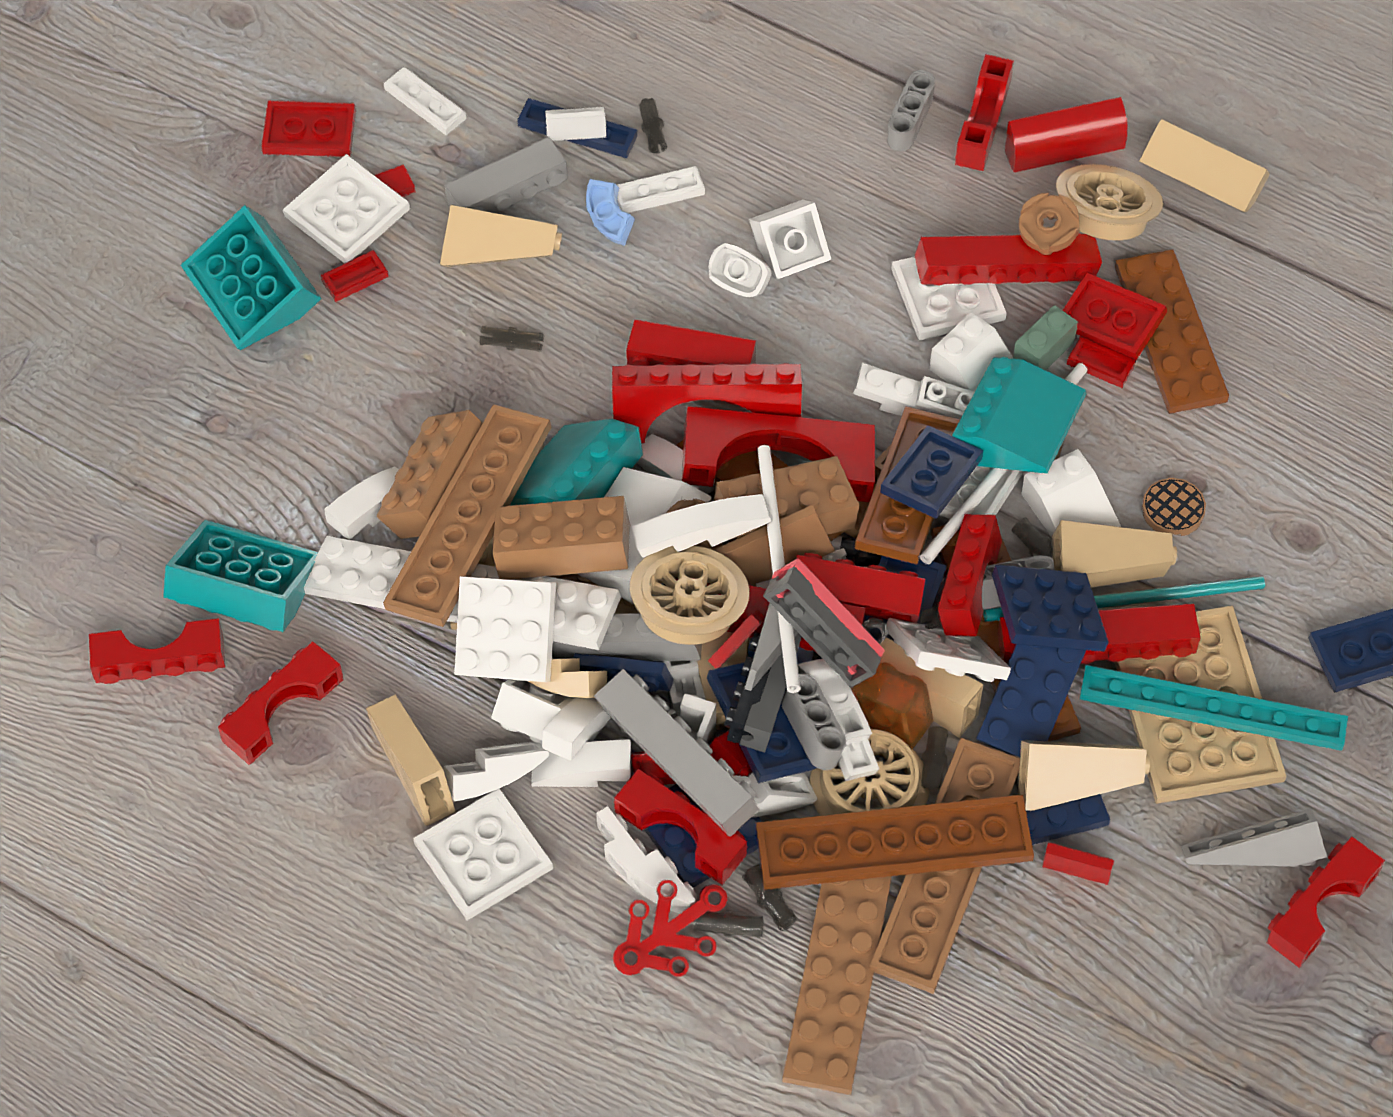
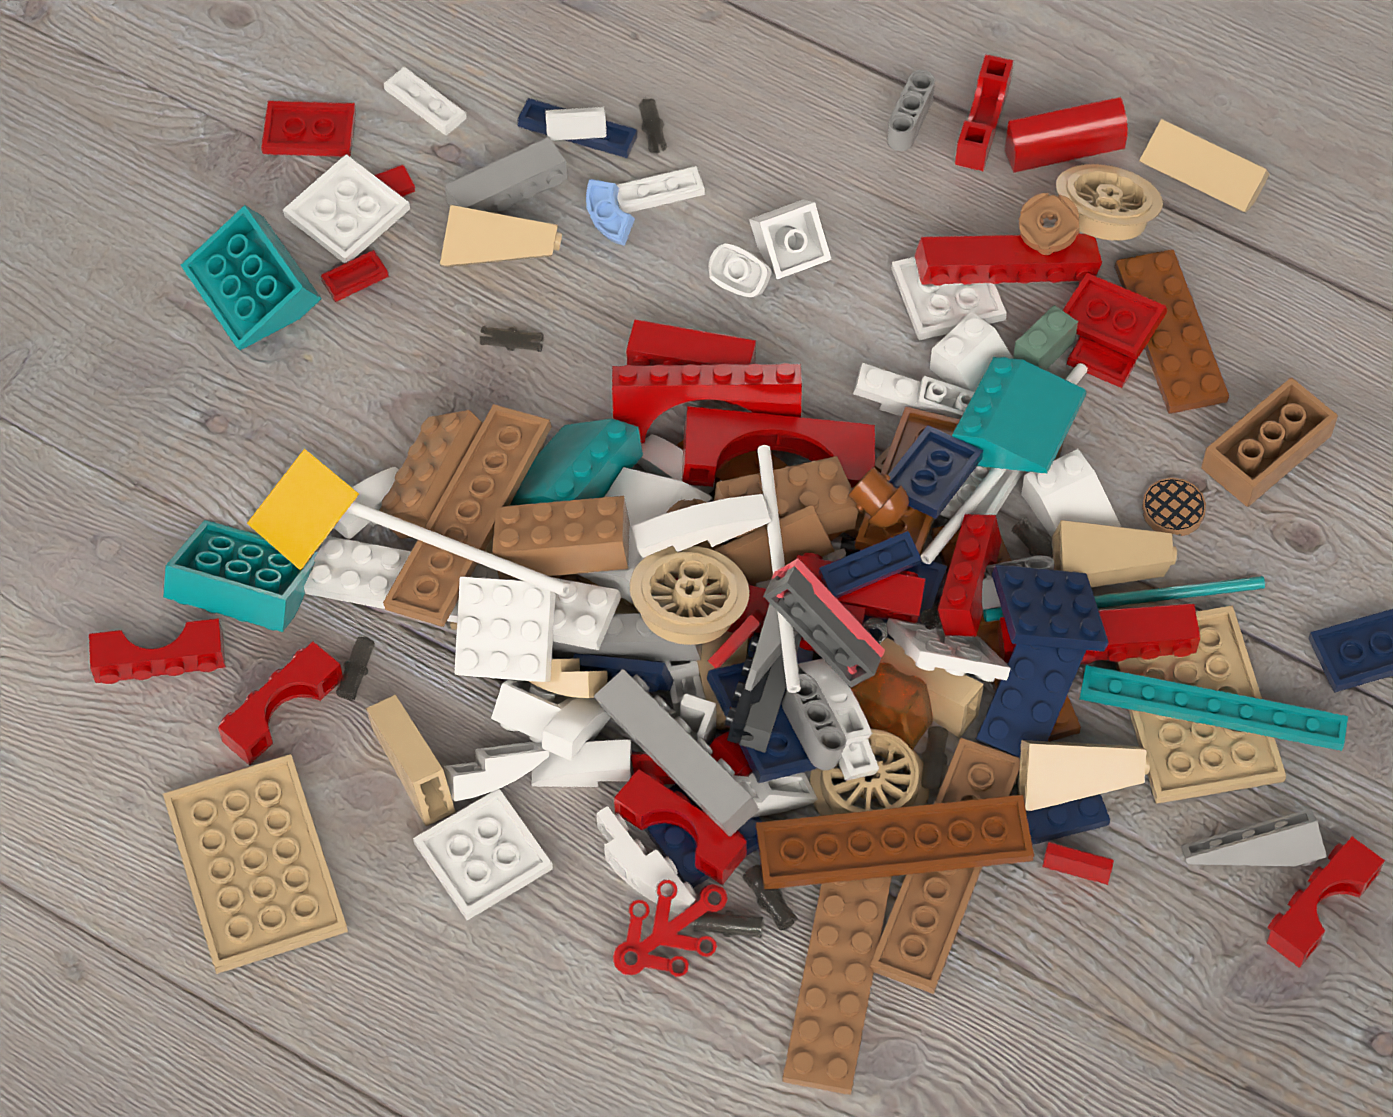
none -> tan plate [163,754,348,974]
none -> yellow piece [247,449,359,570]
none -> clear smoke axle [336,636,375,700]
none -> white piece [346,501,570,596]
none -> dark blue plate [818,531,922,599]
none -> dark orange piece [848,467,909,528]
none -> medium nougat brick [1201,377,1338,508]

